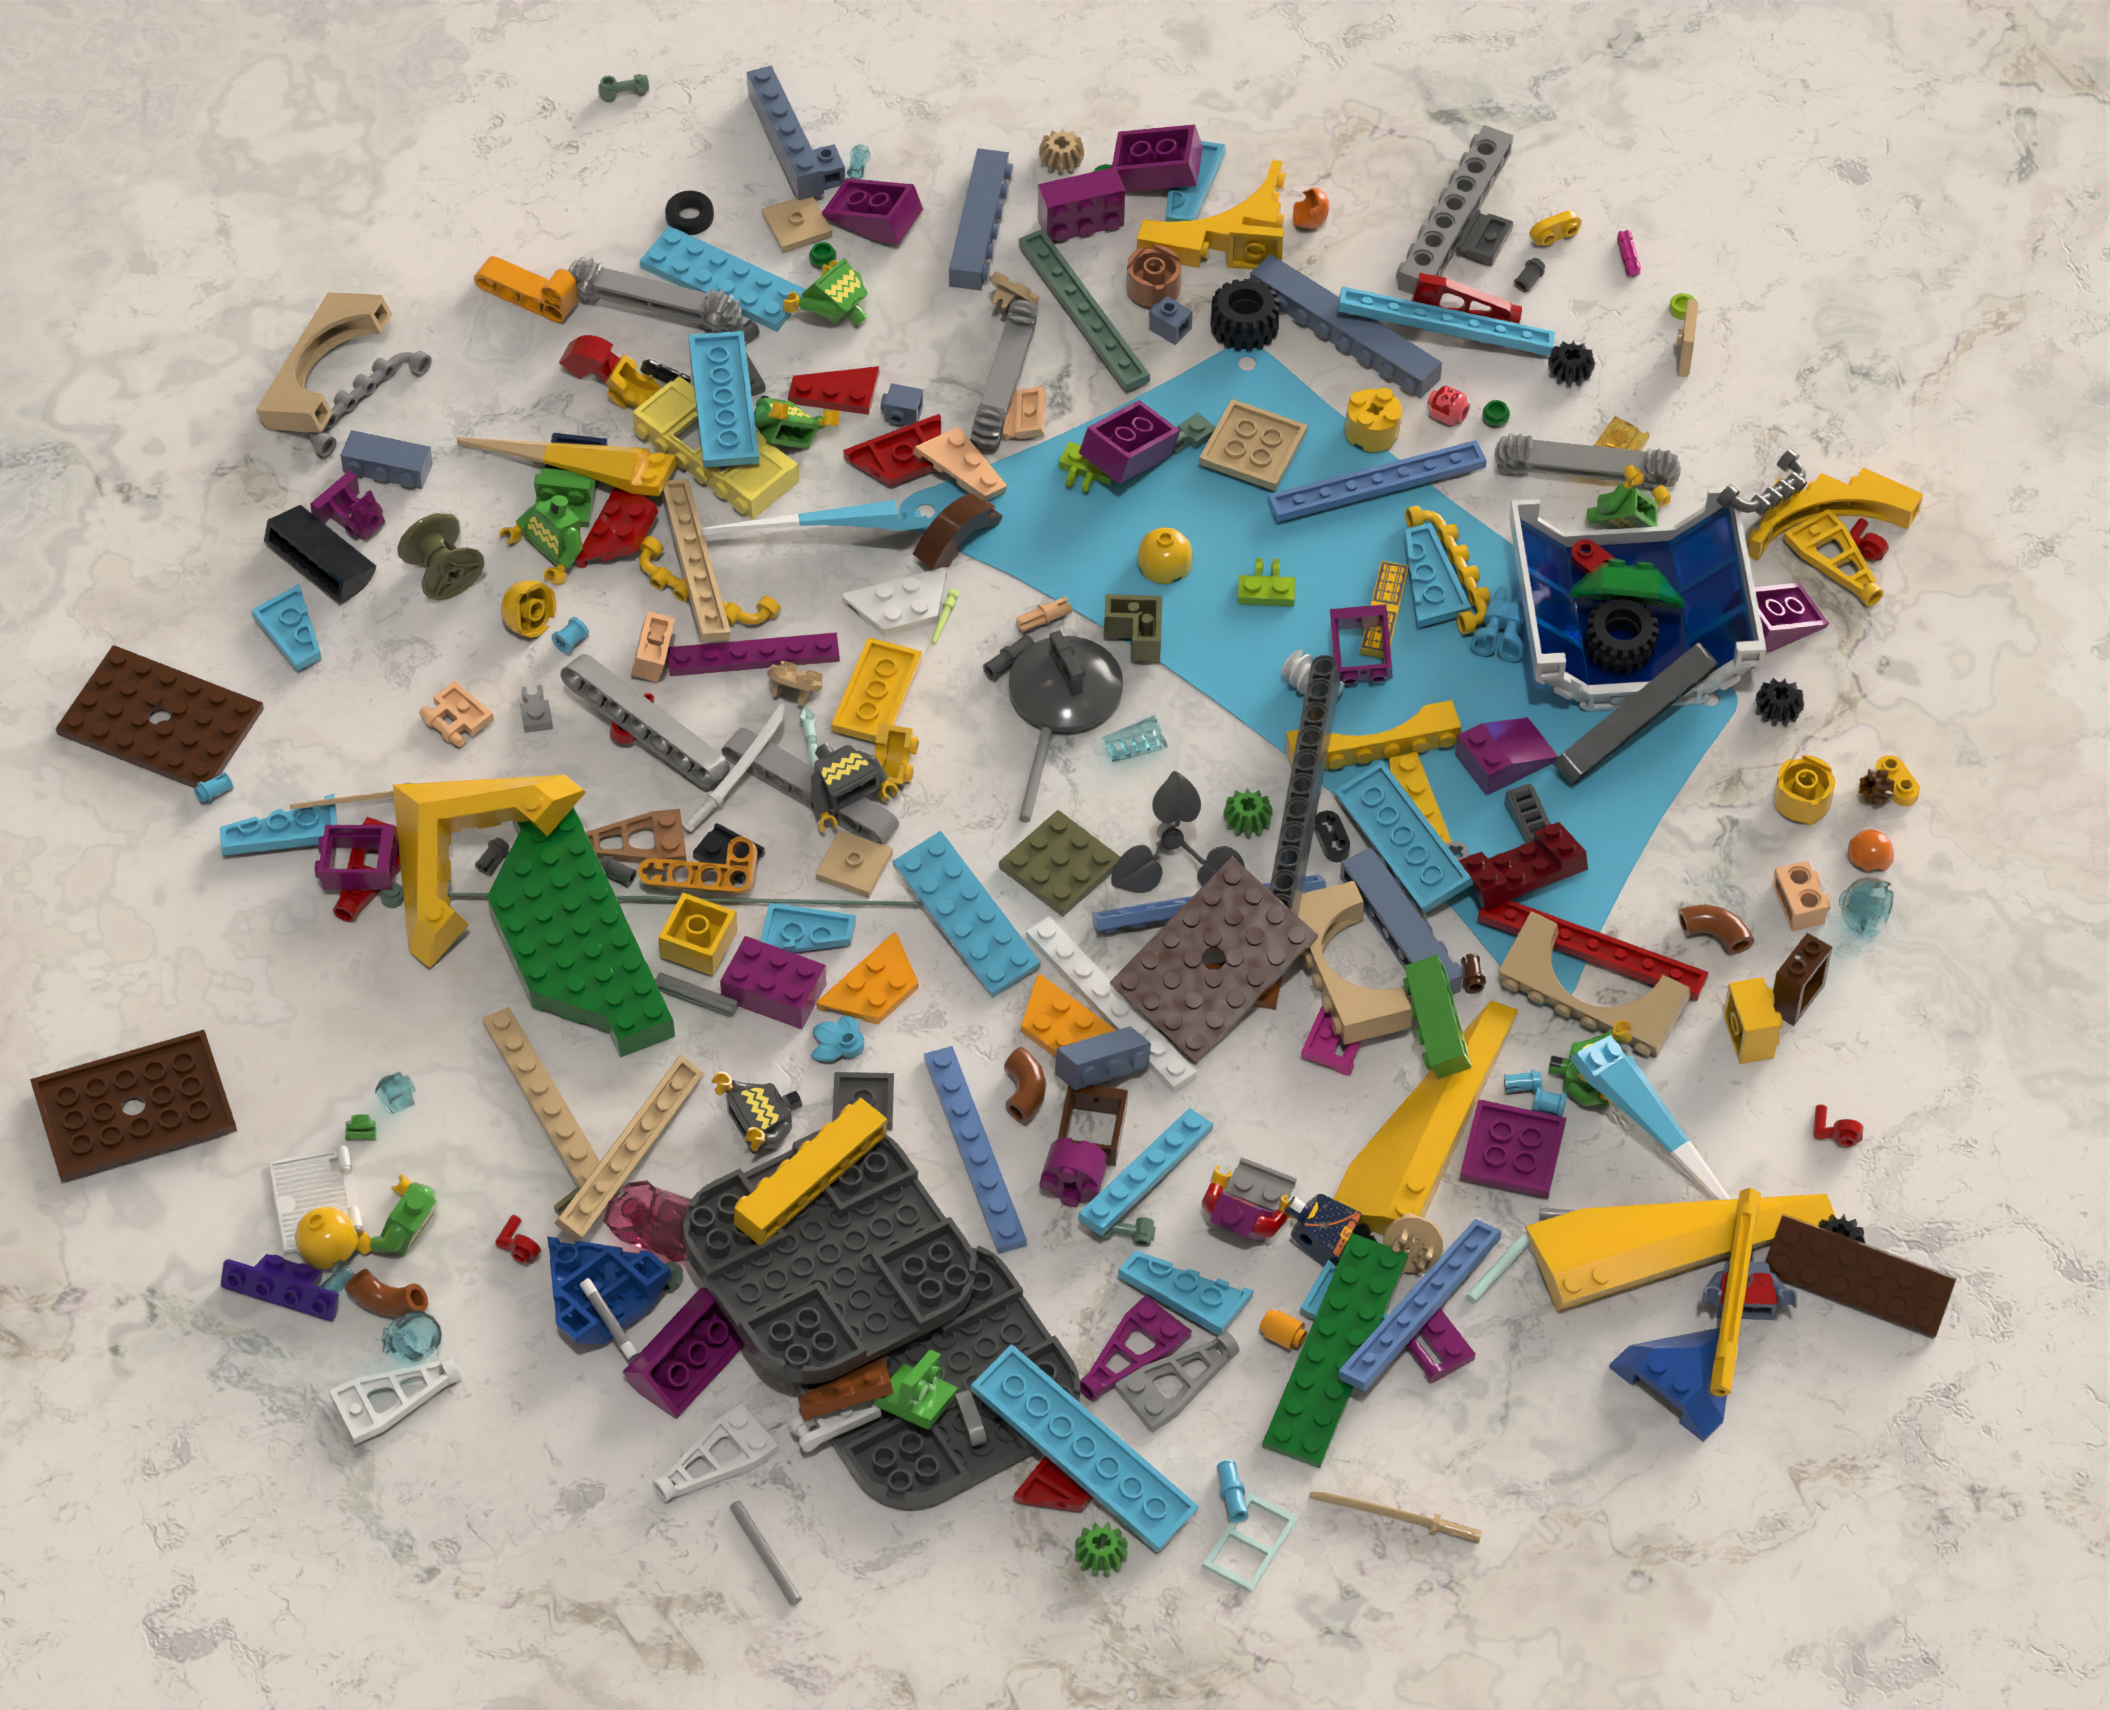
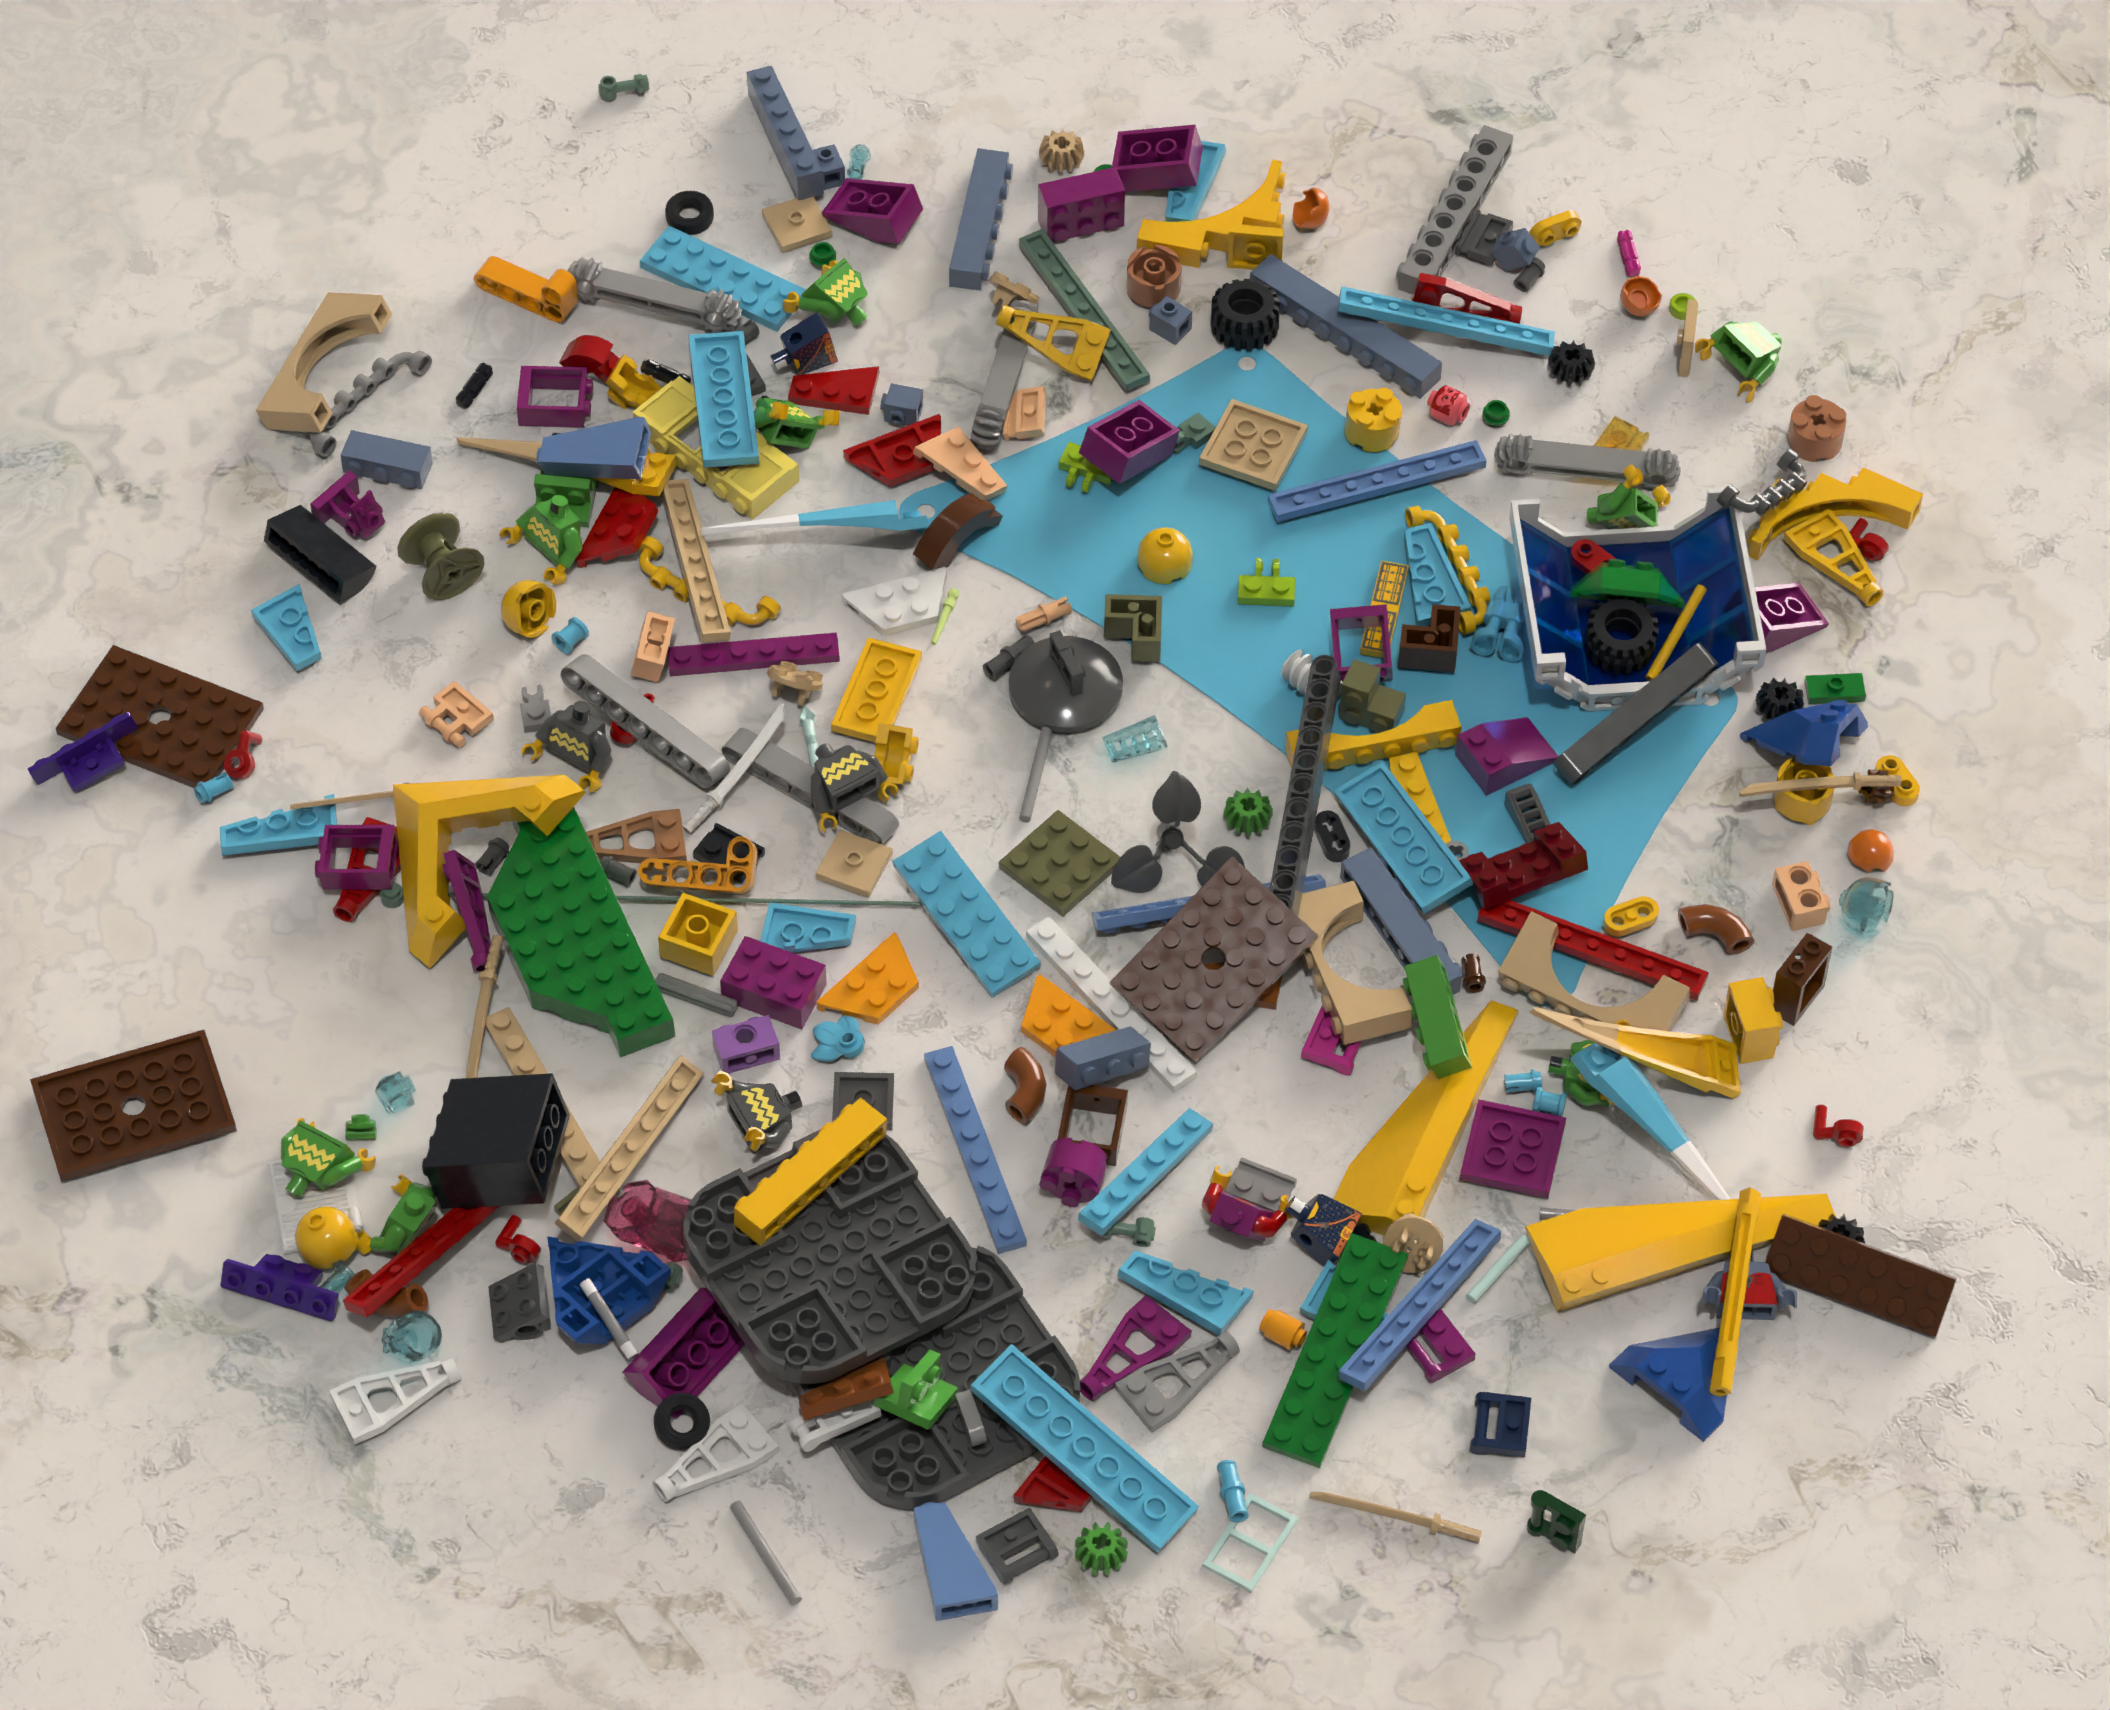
none -> dark purple bracket [28,712,138,793]
none -> red plate [224,730,262,779]
none -> bright green torso [281,1118,376,1198]
none -> red plate [343,1206,501,1318]
none -> black brick [422,1073,570,1209]
none -> magenta plate [443,850,491,972]
none -> black axle [456,362,493,409]
none -> tan sword [466,935,504,1078]
none -> dark grey plate [488,1262,549,1343]
none -> magenta window [517,366,593,428]
none -> dark grey torso [521,701,611,792]
none -> medium blue slope [537,417,651,480]
none -> black tyre [653,1393,710,1450]
none -> medium lavender brick [712,1015,780,1074]
none -> dark blue torso [770,312,838,375]
none -> medium blue slope [914,1502,998,1621]
none -> dark grey plate [976,1507,1059,1585]
none -> yellow plate [995,304,1111,381]
none -> olive brick [1339,659,1406,733]
none -> reddish brown brick [1398,604,1461,672]
none -> dark blue plate [1470,1392,1532,1457]
none -> sand blue brick [1491,228,1540,272]
none -> dark green plate [1527,1490,1586,1554]
none -> yellow plate [1529,1007,1741,1099]
none -> yellow plate [1603,896,1659,937]
none -> orange hair [1620,276,1662,317]
none -> yellow piece [1645,584,1707,681]
none -> bright green torso [1695,321,1782,402]
none -> tan sword [1739,772,1901,797]
none -> blue wedge [1740,700,1868,766]
none -> nougat brick [1787,395,1846,462]
none -> green plate [1804,673,1866,704]

